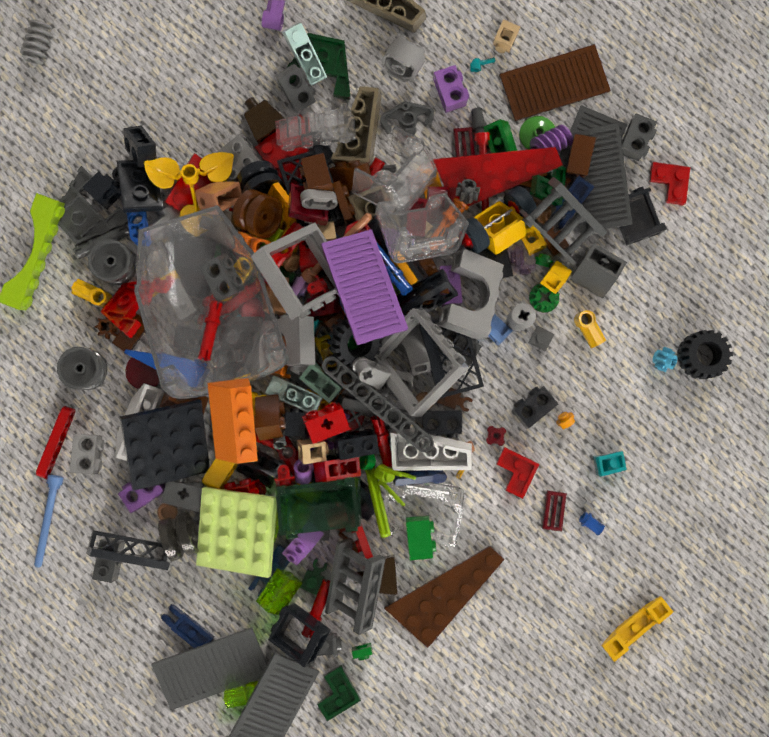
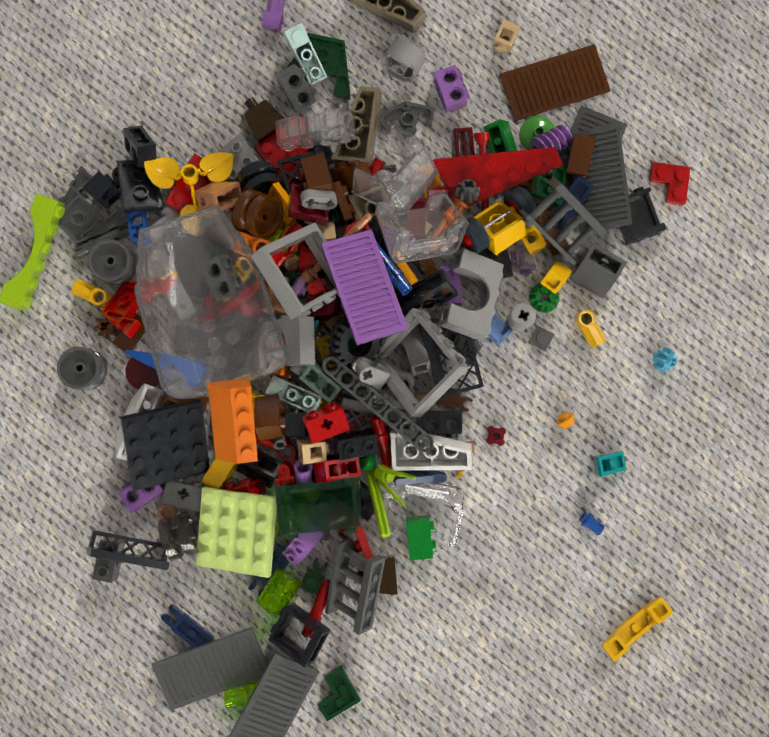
light grey piece [20,20,53,65] -> none
medium blue piece [34,475,64,568] -> none
red beam [36,406,75,479] -> none
light grey brick [69,434,105,475] -> none
red pin [198,301,223,361] -> none
dark grey bracket [318,633,342,657] -> none
green plate [352,643,373,661] -> none
reddish brown wing [384,546,505,648] -> none
teal hand [470,57,496,72] -> none
dark grey pin [471,107,489,148] -> none
red plate [496,447,540,499] -> none
black brick [512,386,558,429] -> none
green plate [534,253,553,268] -> none
dark red tile [542,490,567,532] -> none
dark grey brick [622,113,657,161] -> none
black tyre [677,330,733,379] -> none

